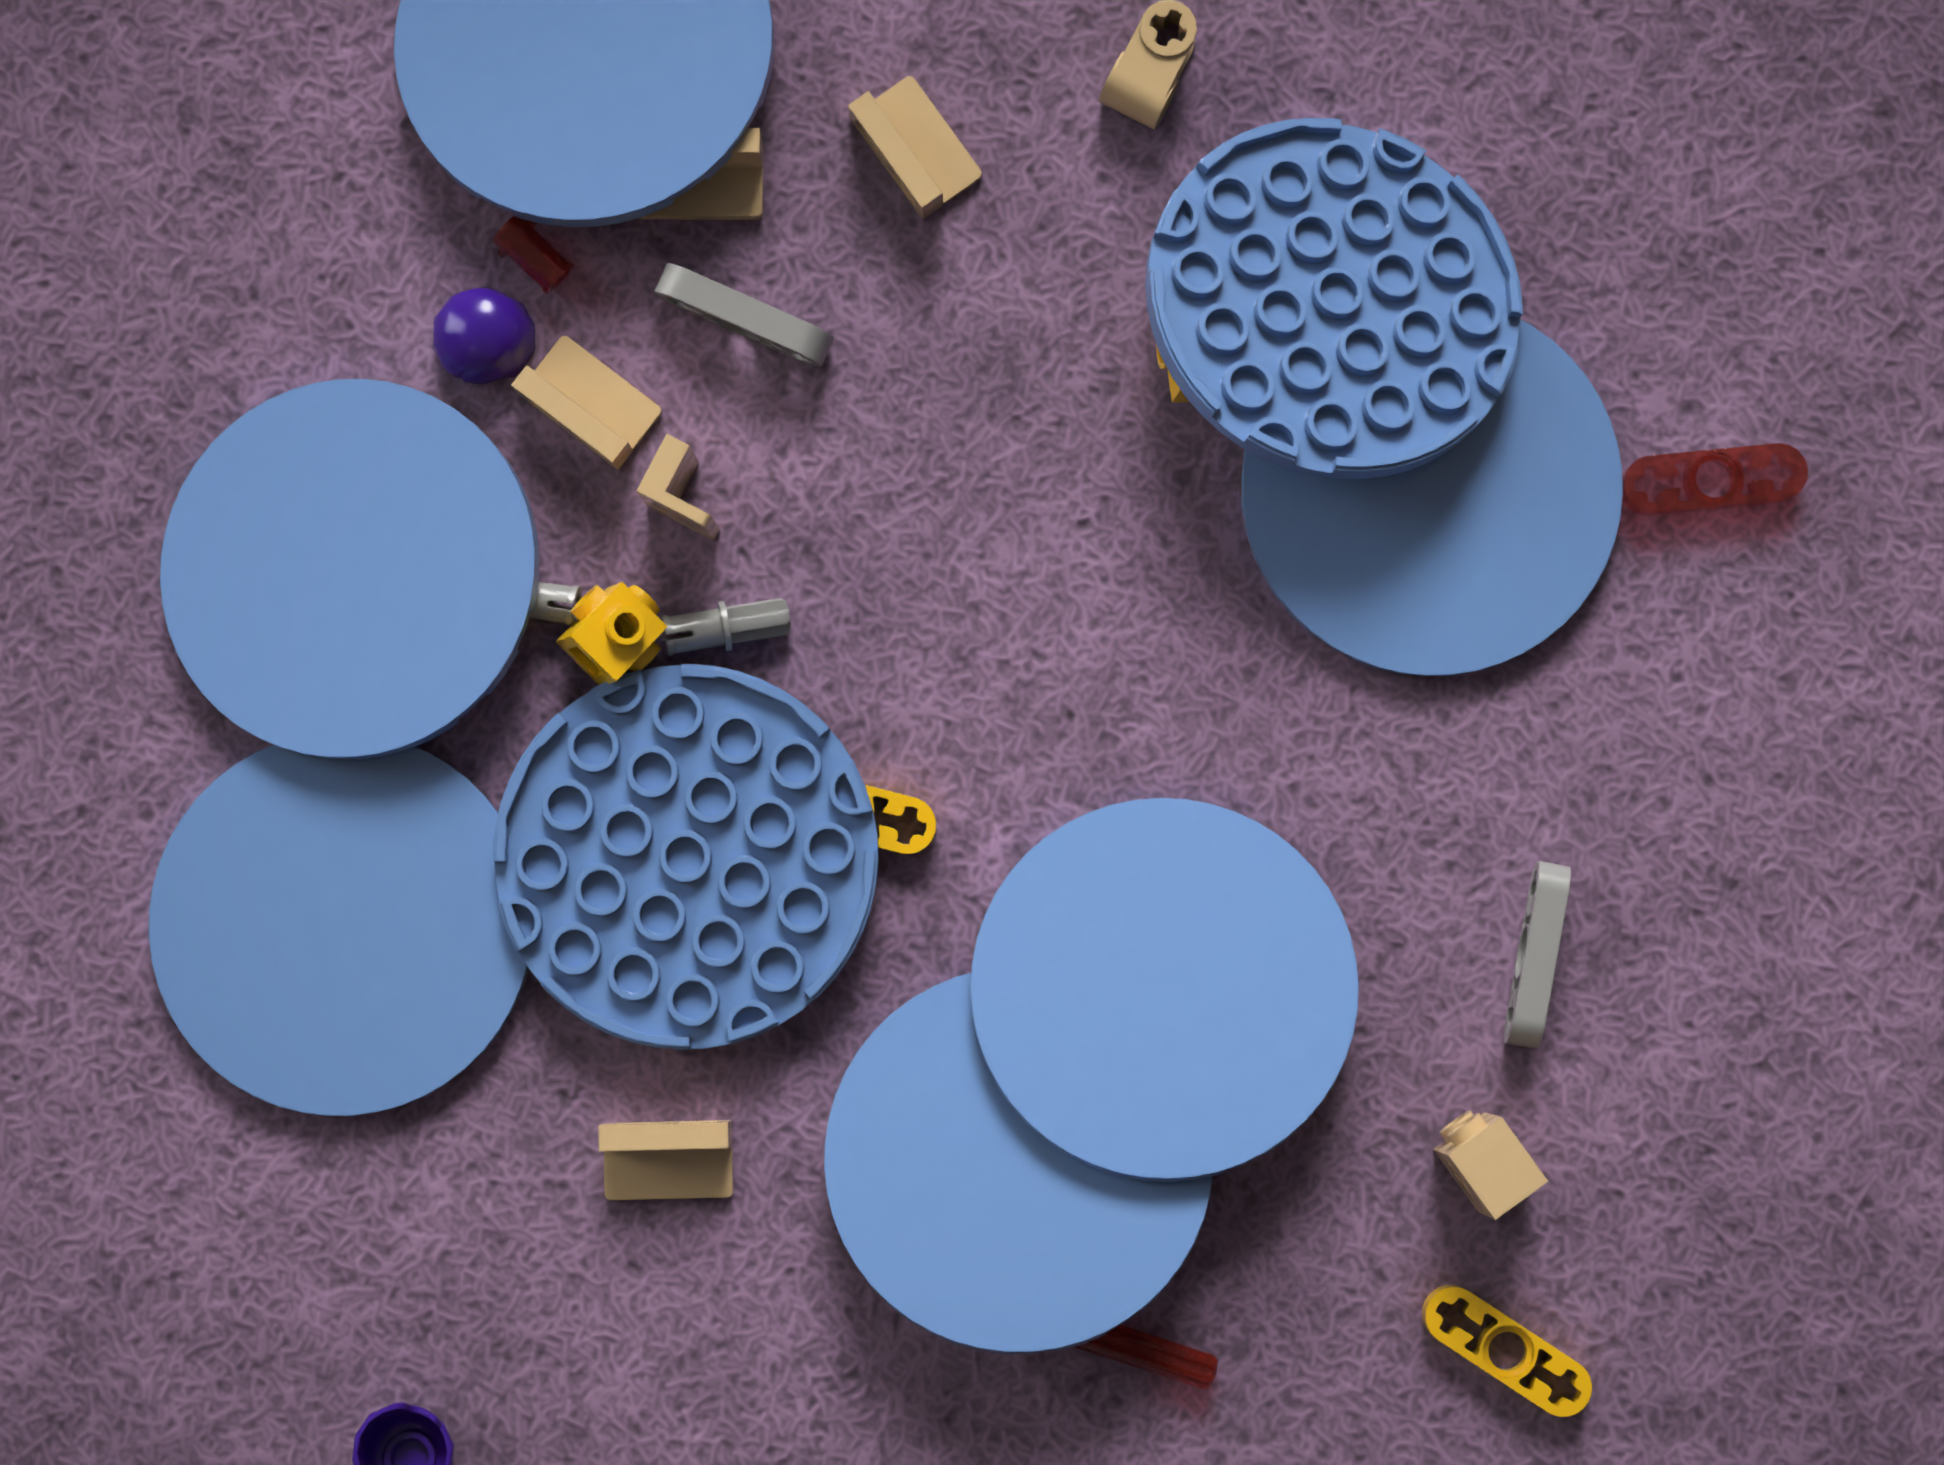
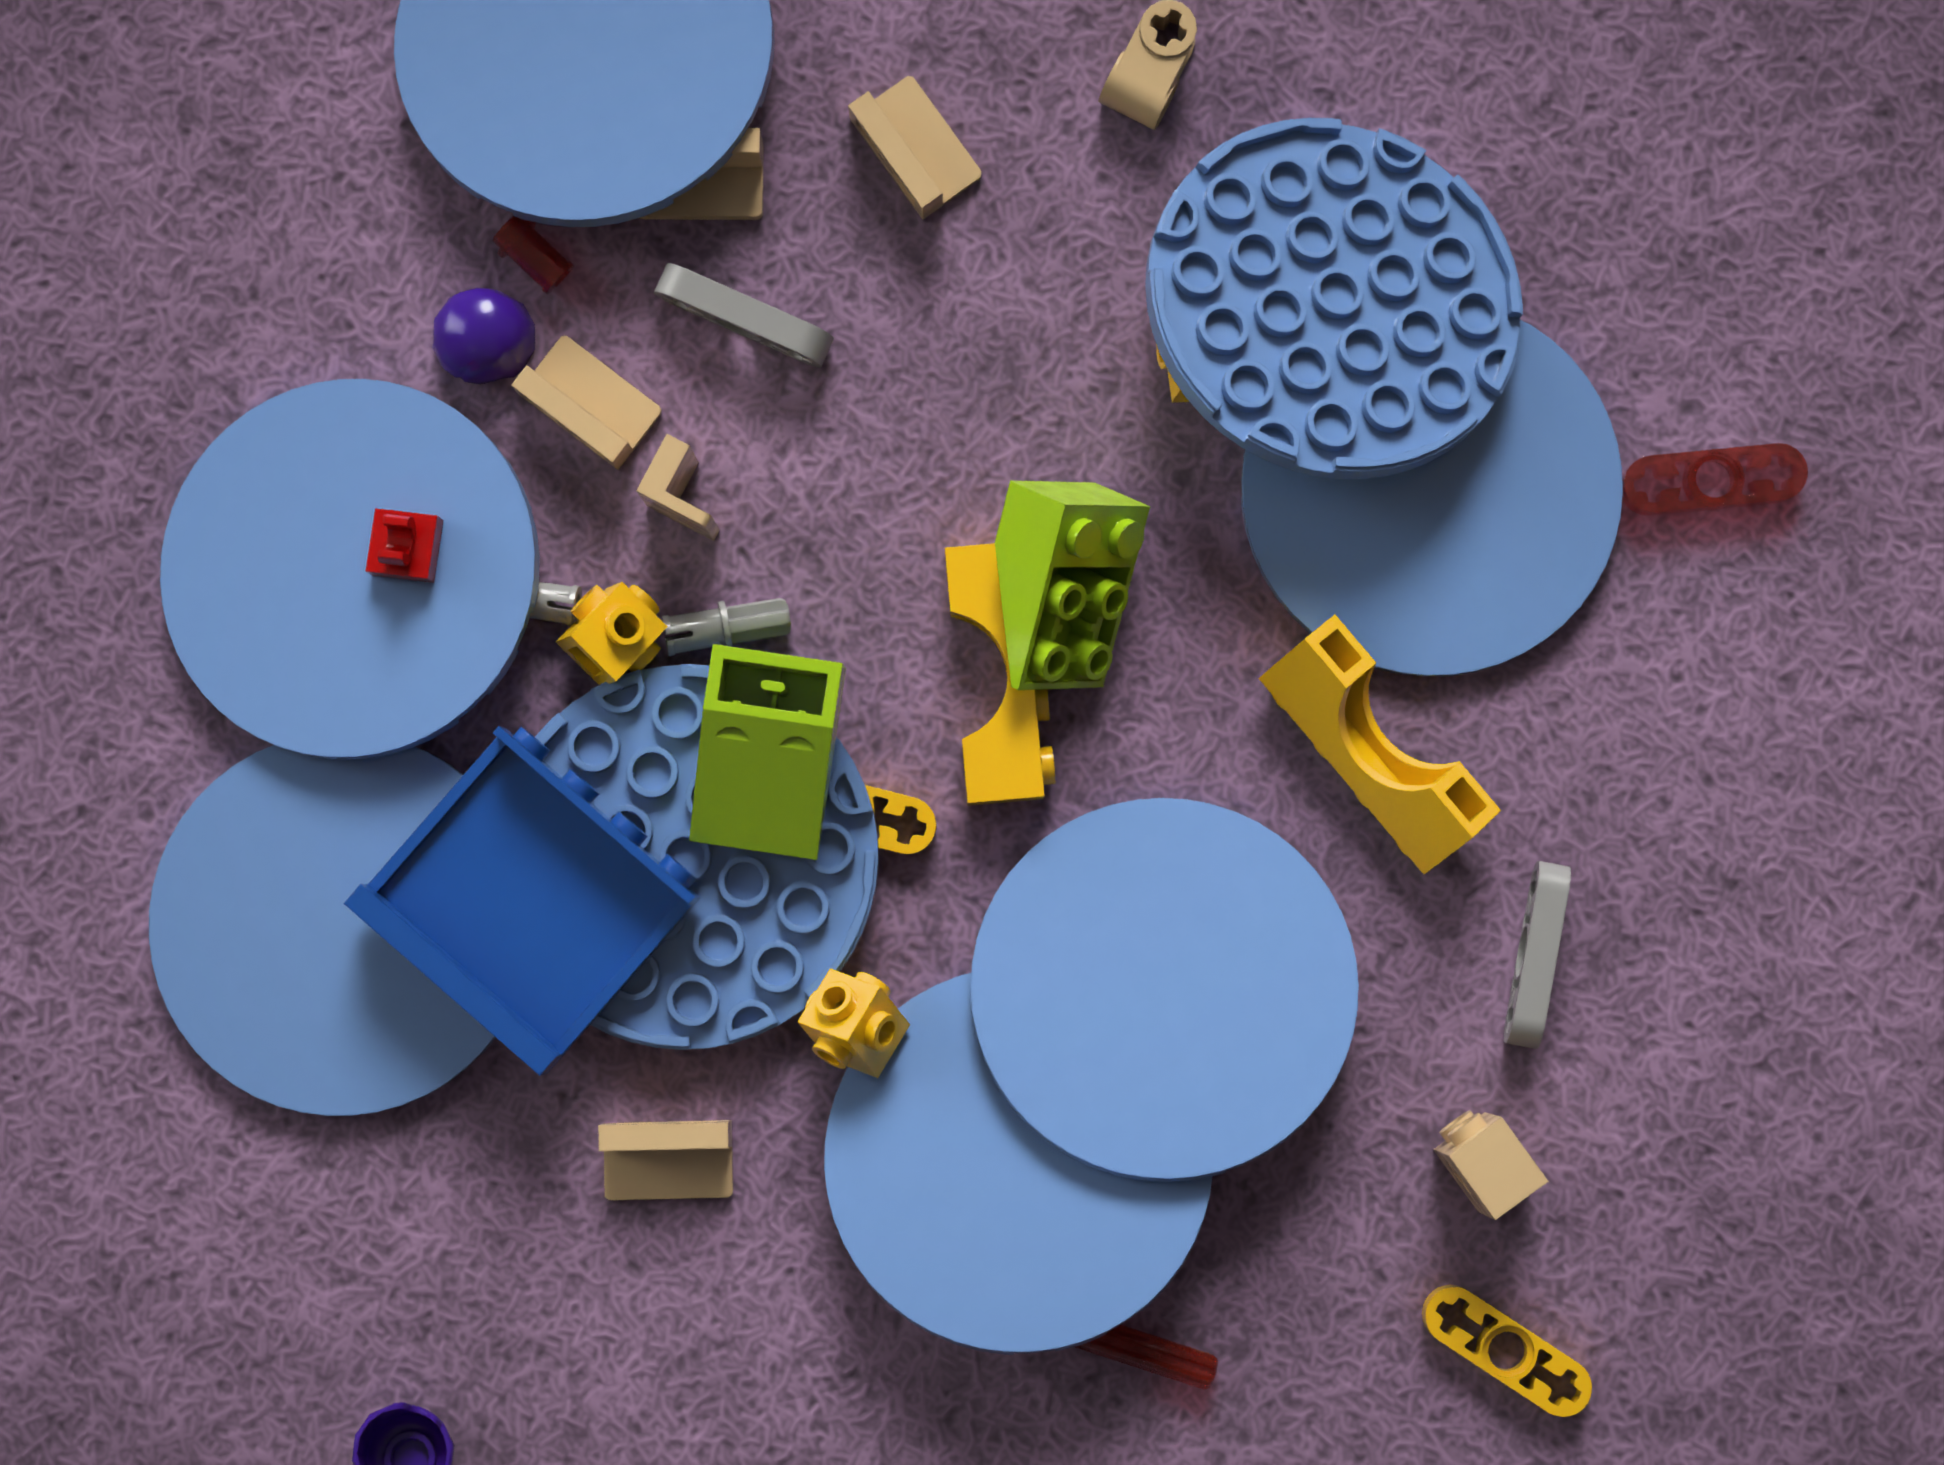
none -> blue panel [343,726,700,1076]
none -> red tile [365,508,444,583]
none -> lime slope [689,644,846,860]
none -> yellow brick [798,968,910,1078]
none -> yellow arch [945,543,1056,806]
none -> lime slope [995,480,1150,690]
none -> yellow arch [1258,614,1501,874]

